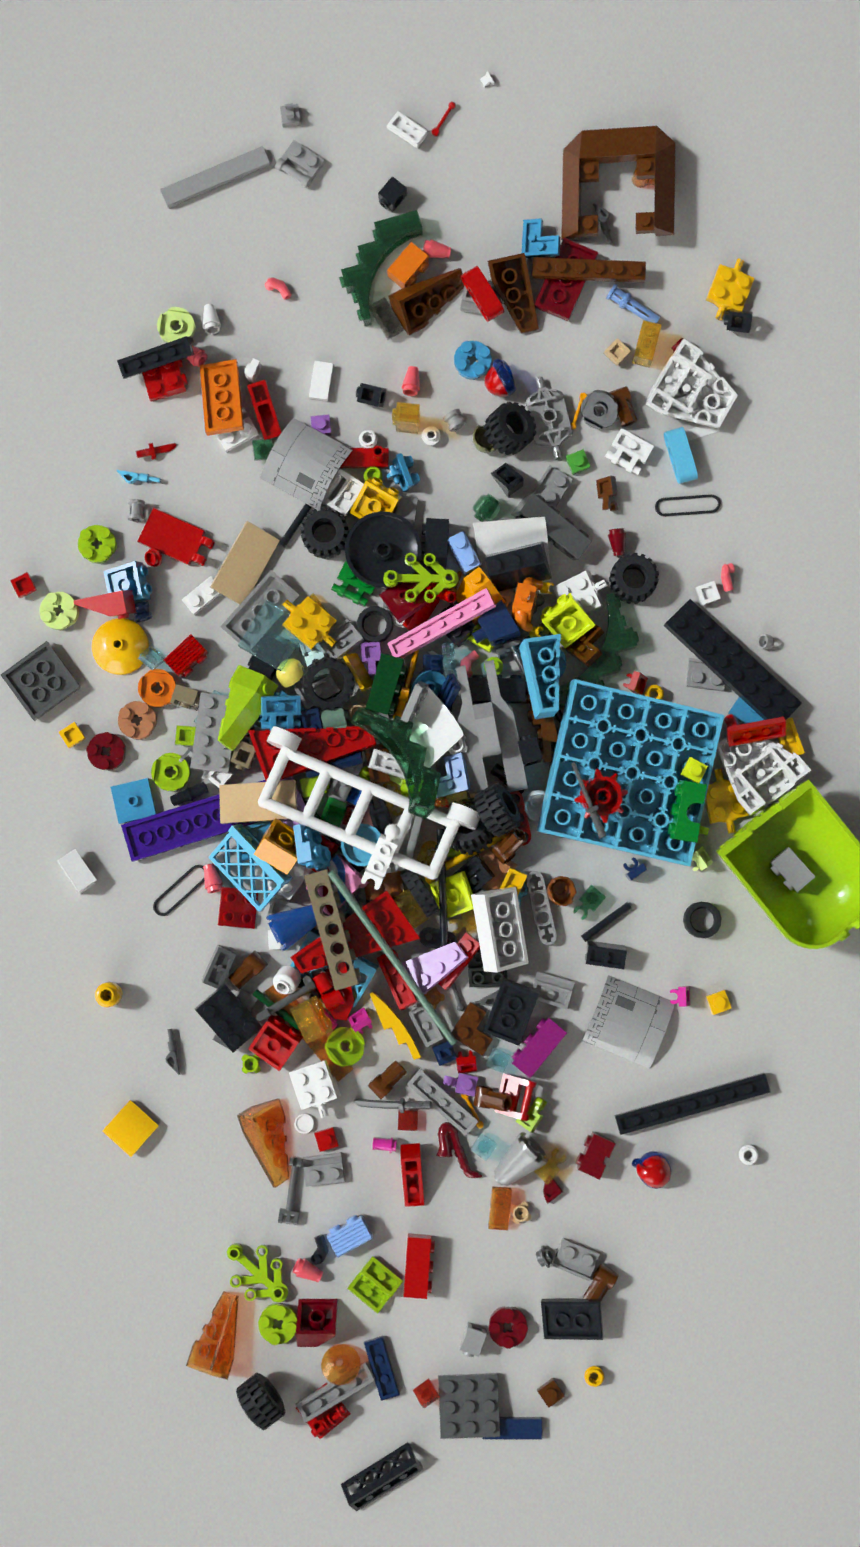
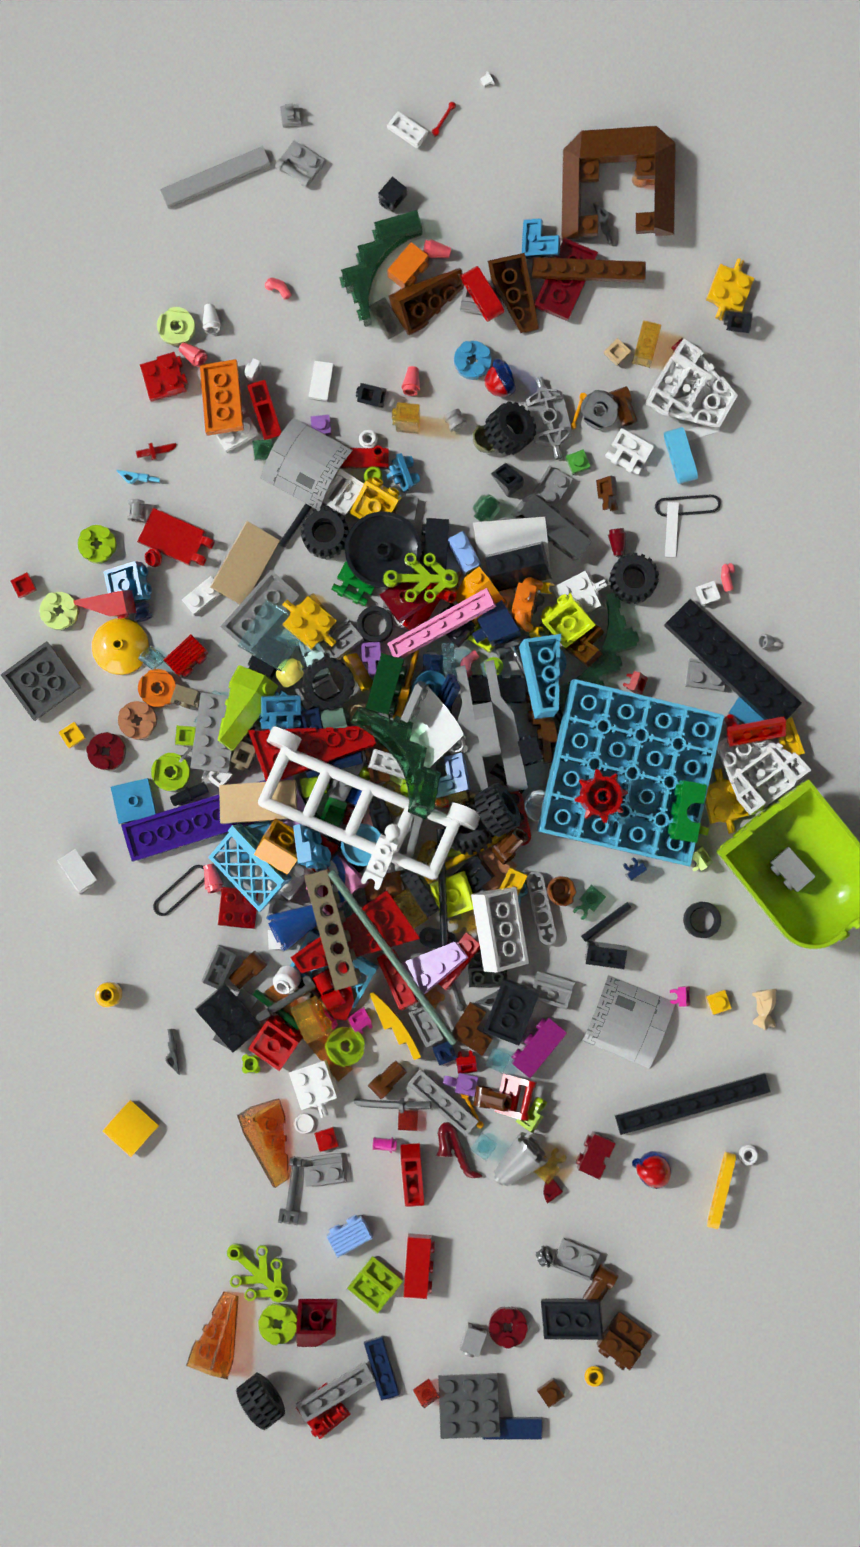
black fence [117,336,194,379] -> none
coral cone [292,1258,323,1282] -> none
black arm [311,1234,329,1265] -> none
clear orange dish [321,1344,361,1385] -> none
black fence [341,1442,424,1512] -> none
white plate [422,426,440,446] -> none
clear orange slope [488,1186,512,1230] -> none
tan plate [510,1202,531,1224] -> none
dark grey sword [571,762,607,838] -> none
medium blue pin [606,284,661,327] -> none
yellow plate [644,685,664,700] -> none
neon yellow plate [680,757,708,783] -> none
none -> reddish brown plate [596,1311,652,1371]
none -> white sticker [665,502,679,557]
none -> yellow beam [707,1152,736,1229]
none -> tan animal [752,988,777,1031]

